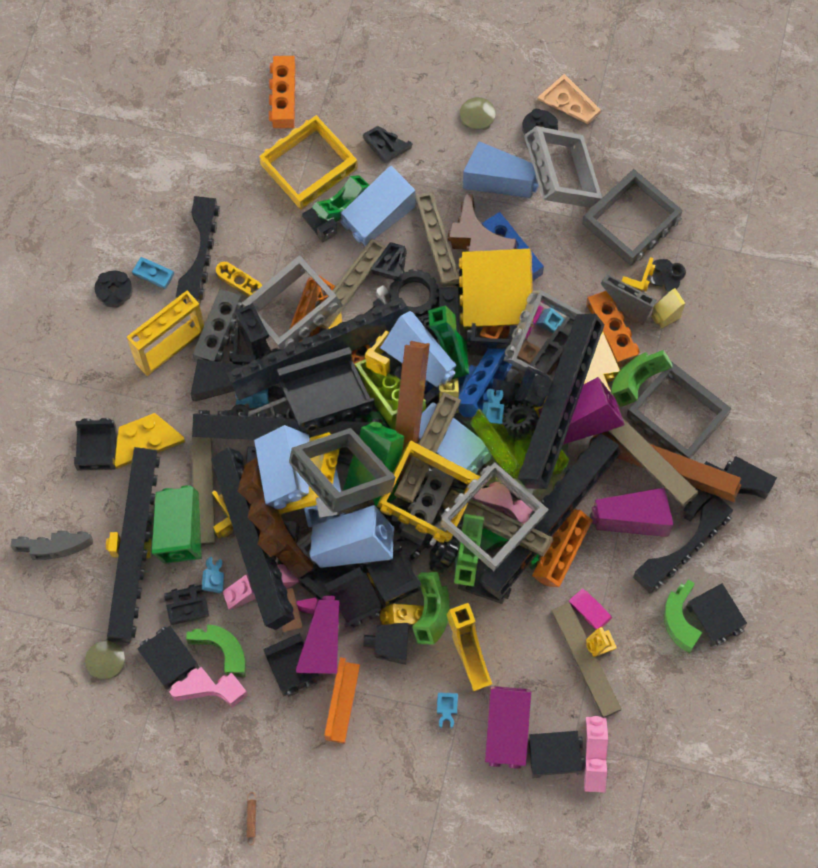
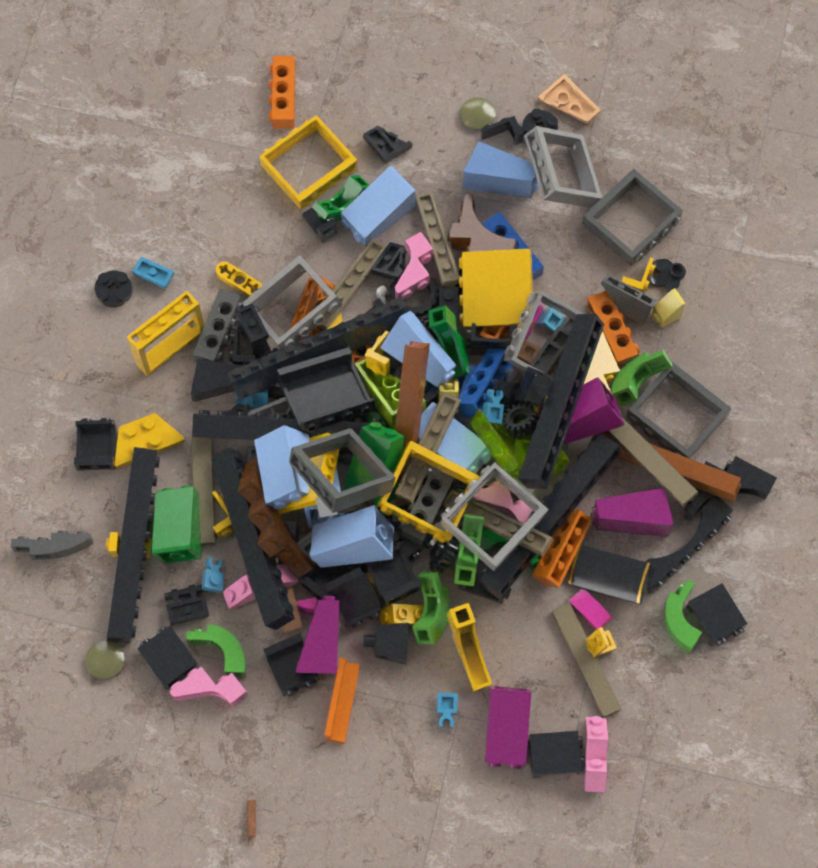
black arch [176,196,220,305] -> none
none -> bright pink arch [395,232,433,300]
none -> black bracket [481,116,525,145]
none -> black slope [568,545,654,605]

